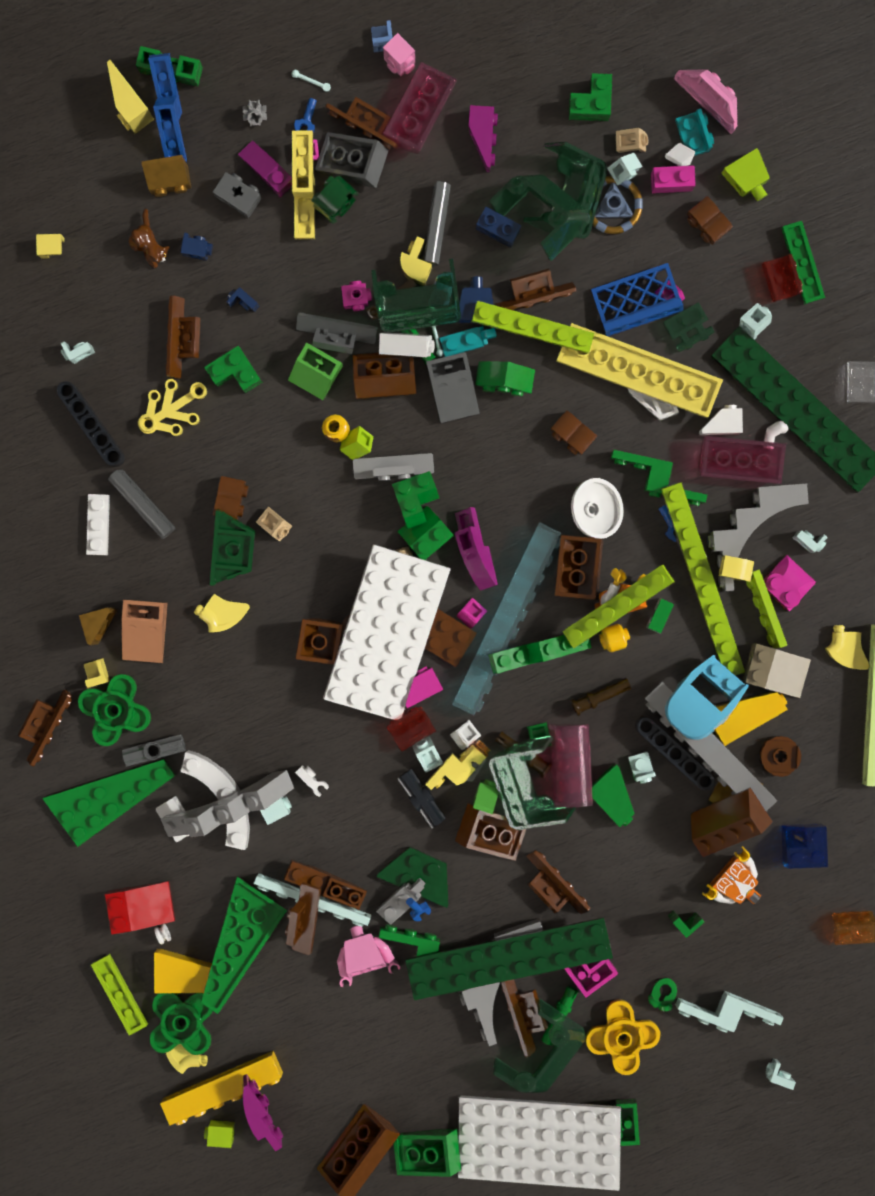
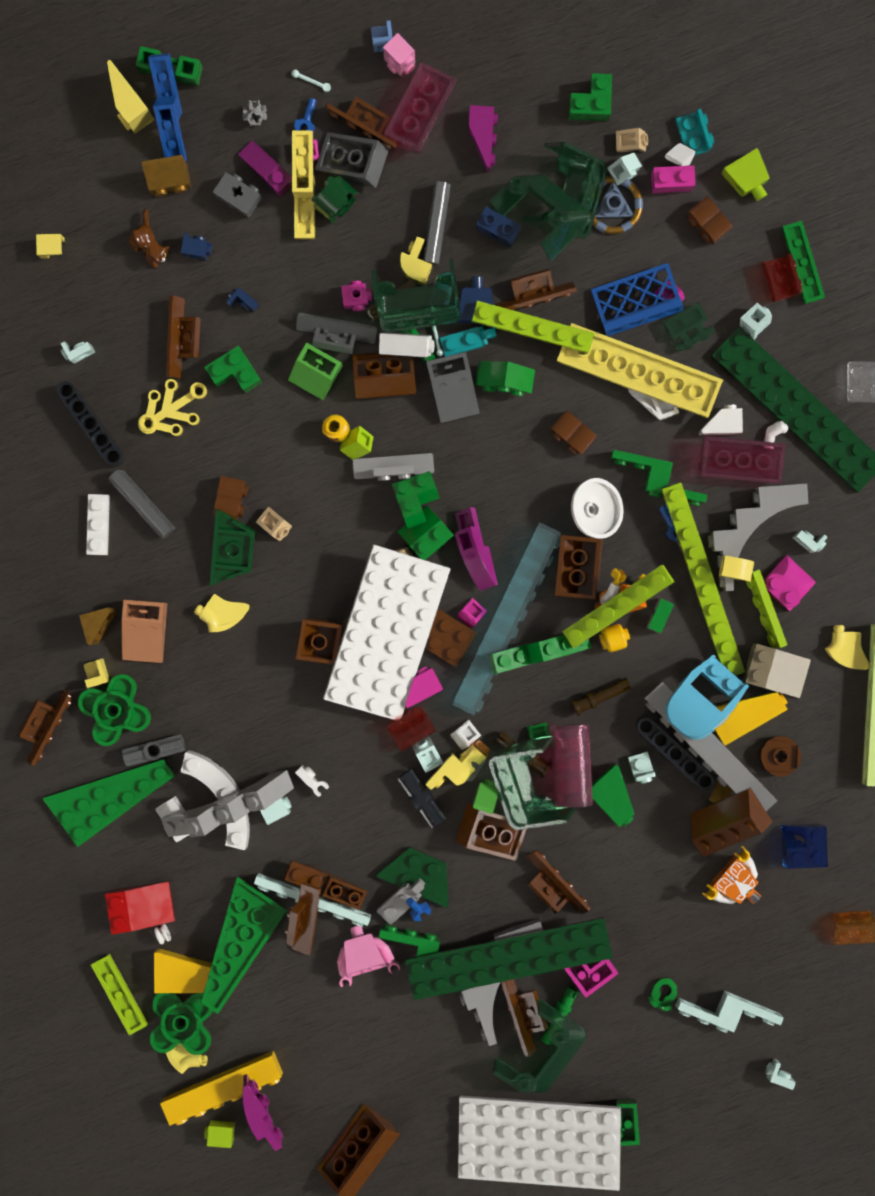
green slope [394,1129,461,1177] -> none
yellow plant [586,999,660,1075] -> none
green panel [668,910,704,938] -> none
bright pink wedge [674,70,737,134] -> none

